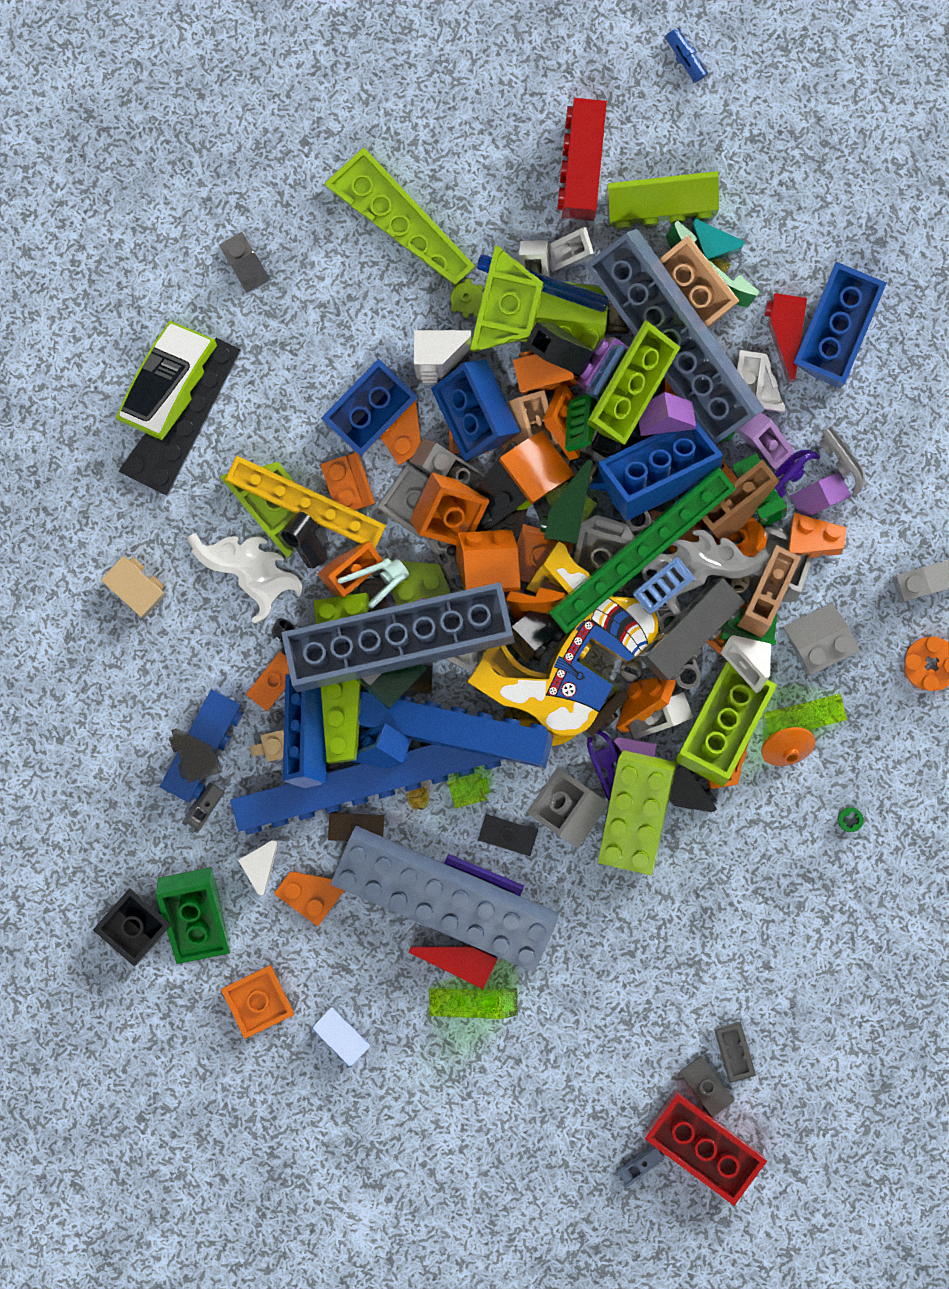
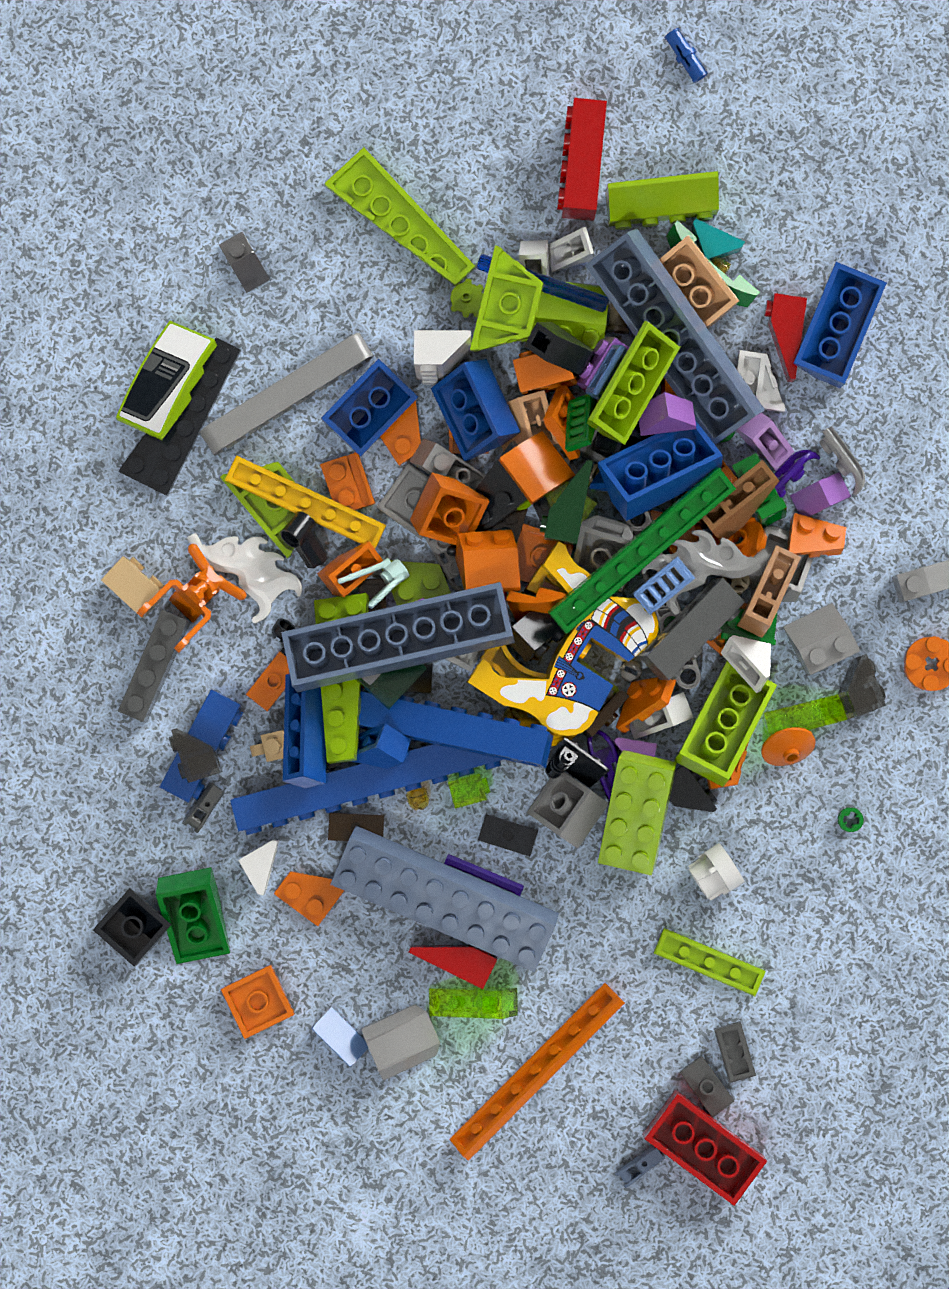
none -> dark grey brick [118,610,191,722]
none -> orange piece [137,544,247,653]
none -> light grey beam [199,333,374,456]
none -> light grey slope [361,1004,440,1080]
none -> orange plate [449,983,625,1161]
none -> black hinge [545,737,610,788]
none -> lime tile [653,928,766,996]
none -> white piece [688,843,745,901]
none -> clear smoke slope [838,654,887,719]

